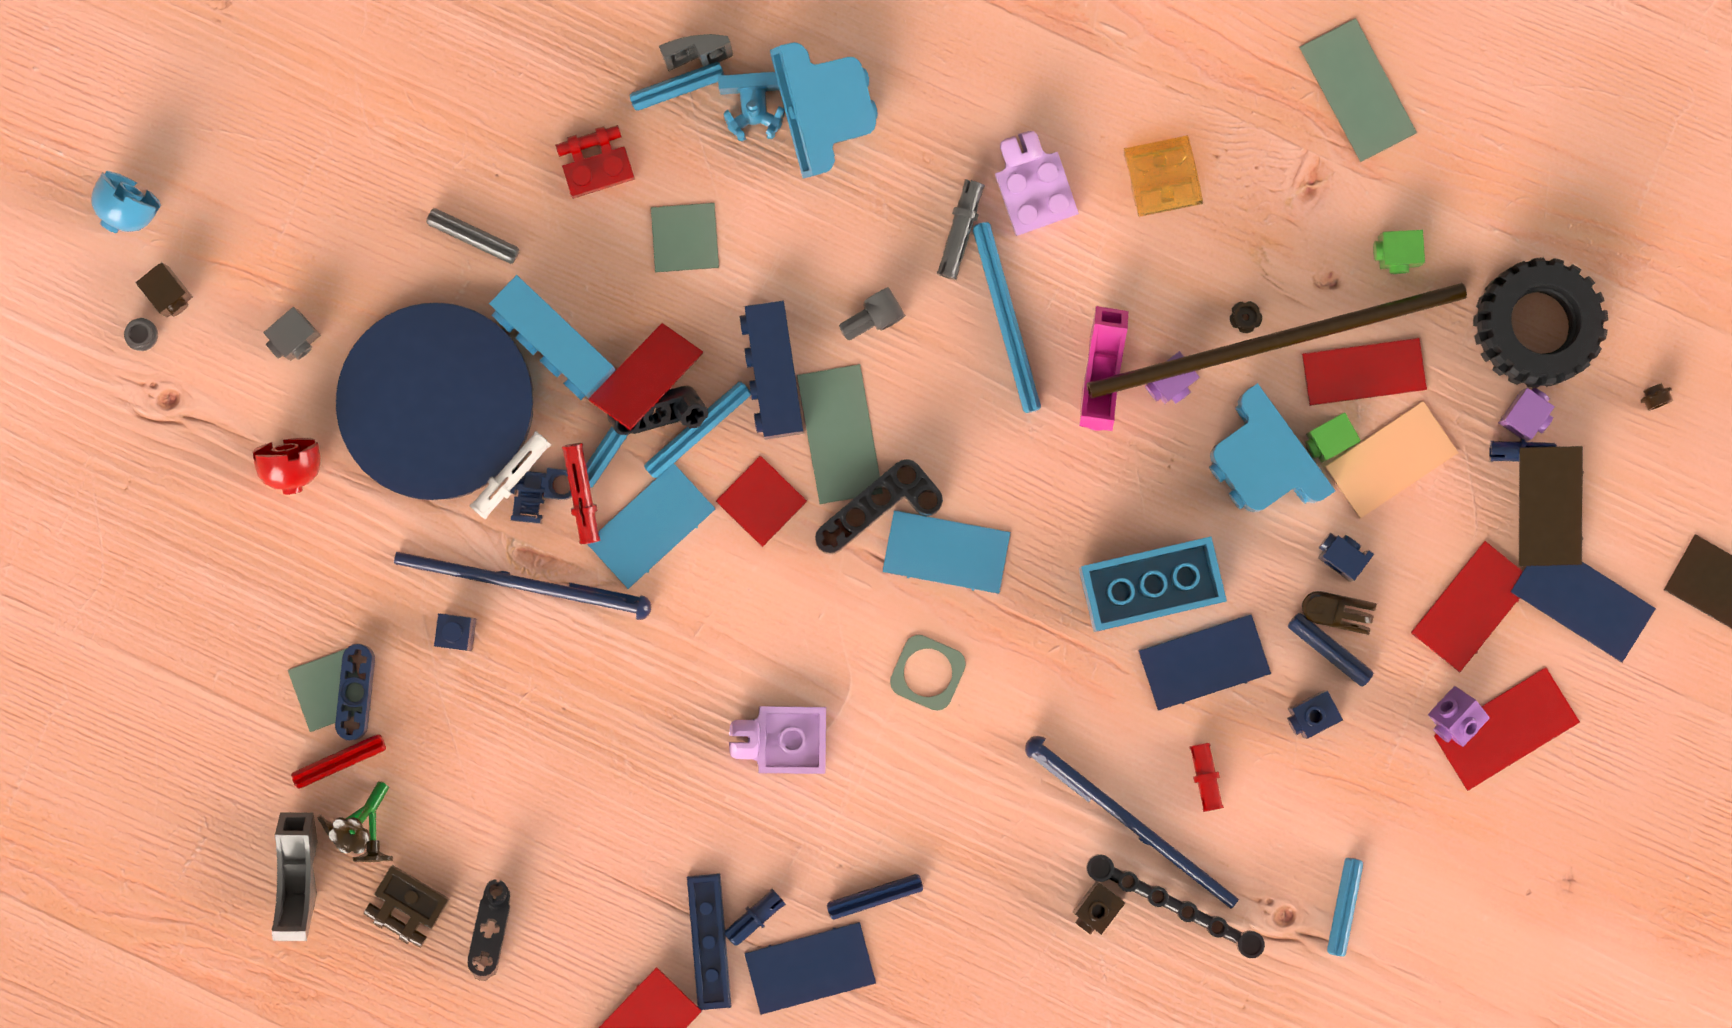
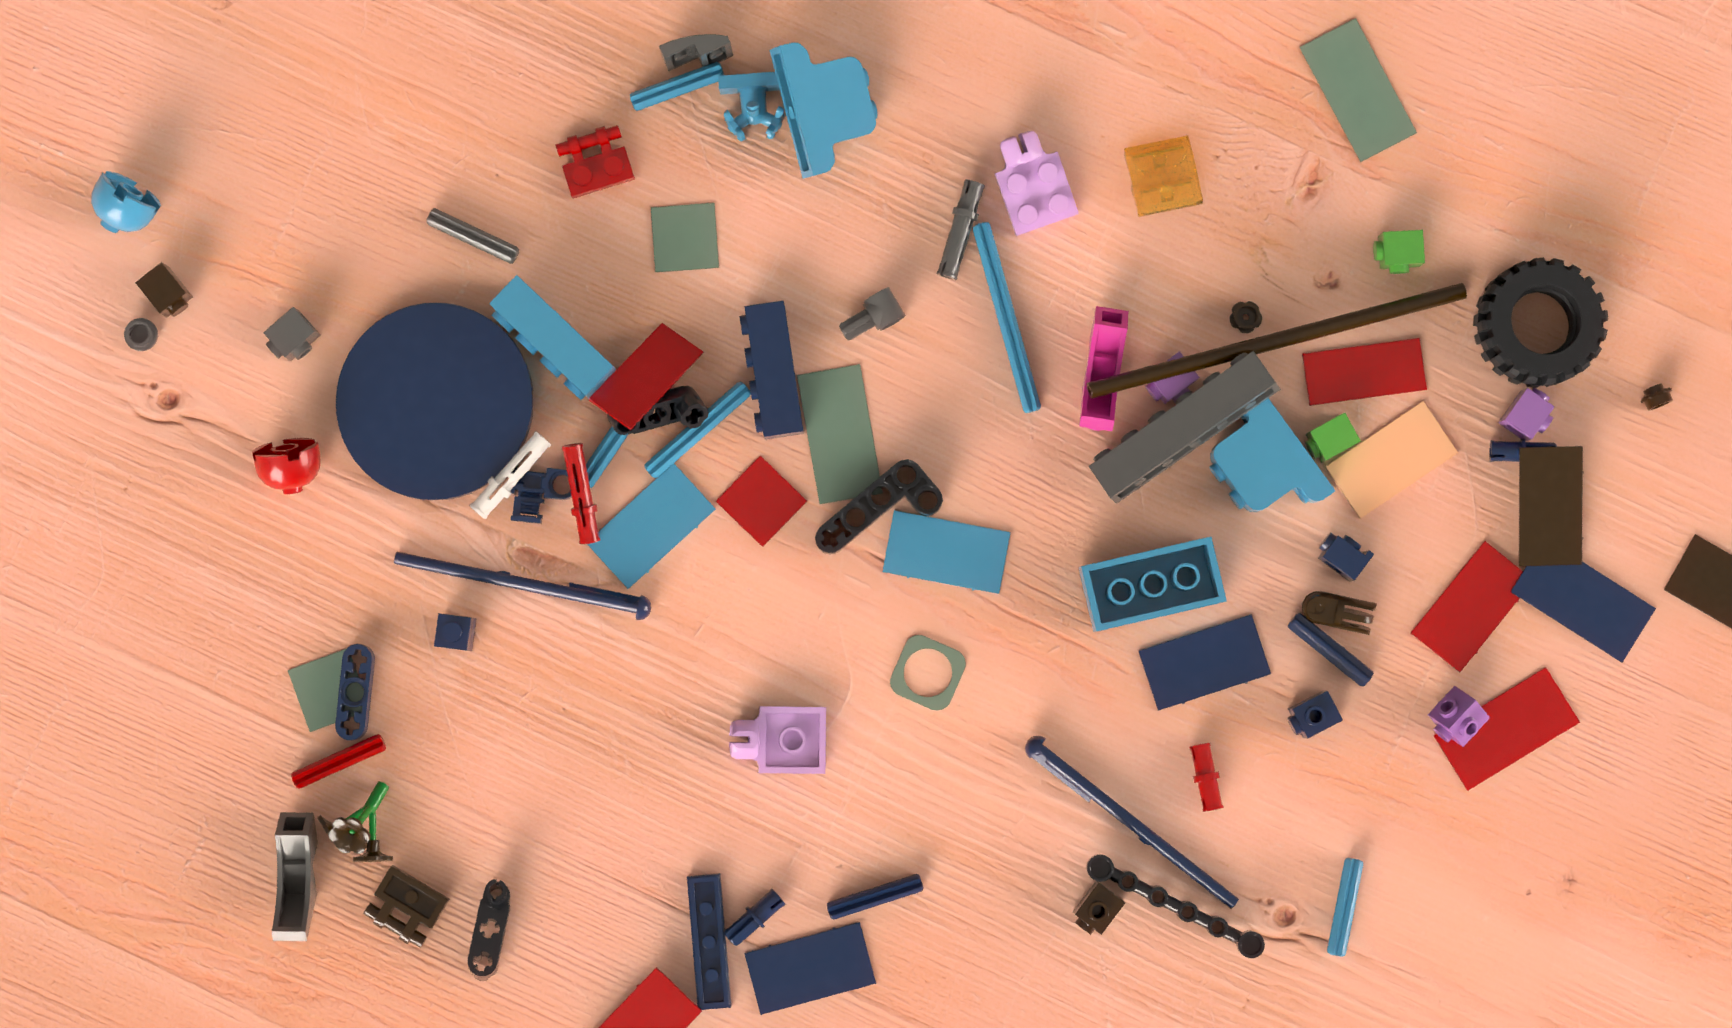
none -> dark grey brick [1089,351,1281,504]

